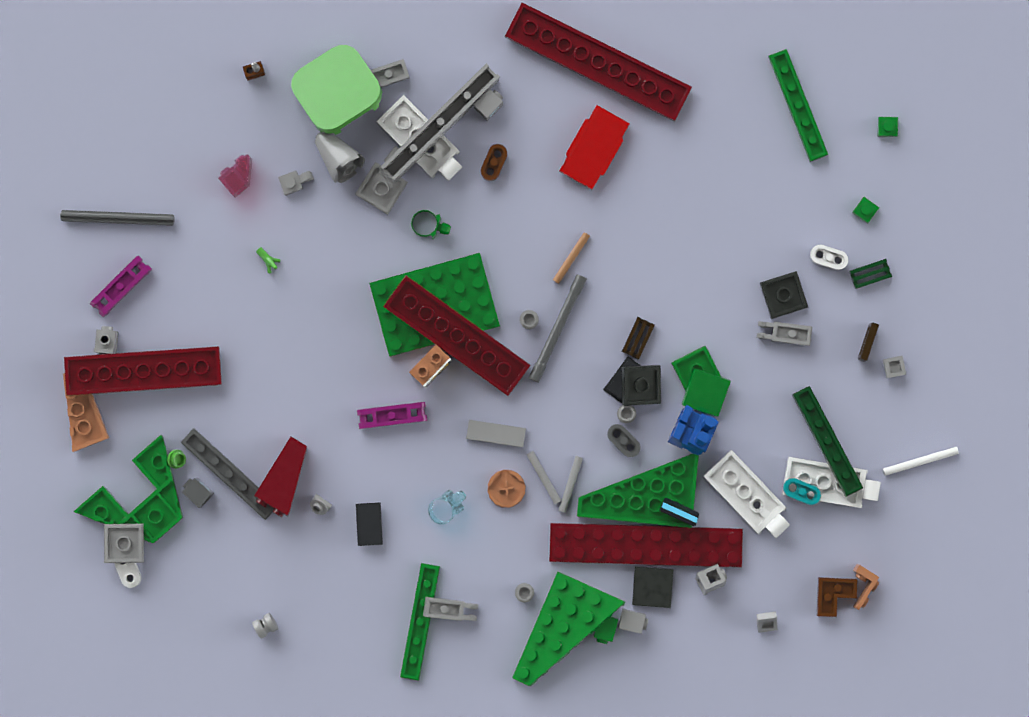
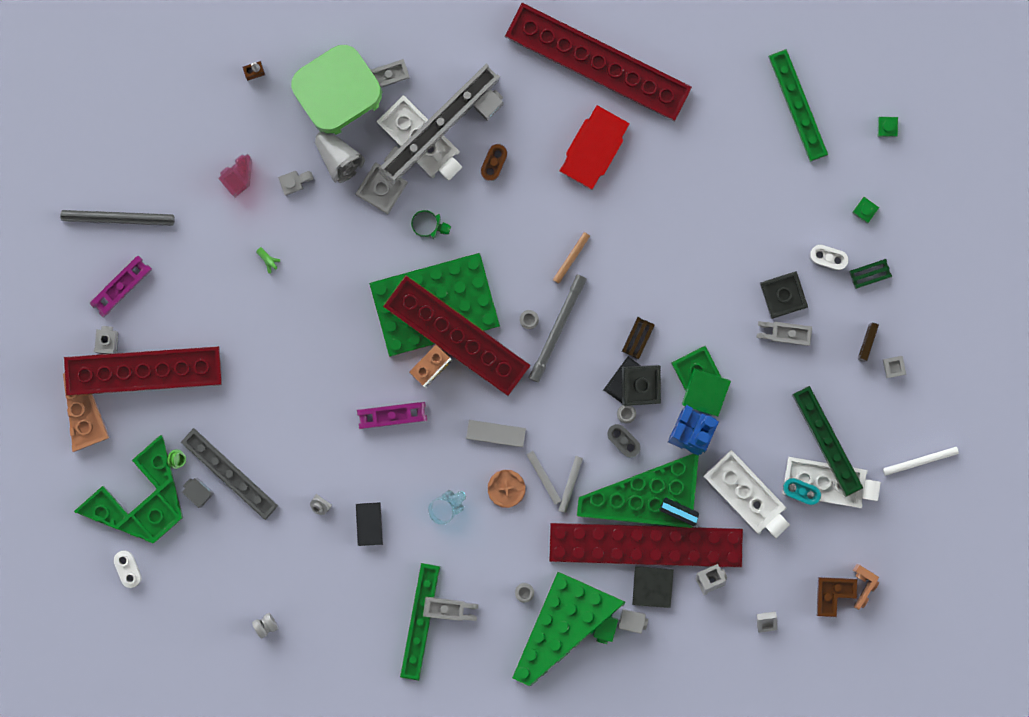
light grey tile [104,524,144,563] -> none
dark red slope [254,436,307,517] -> none

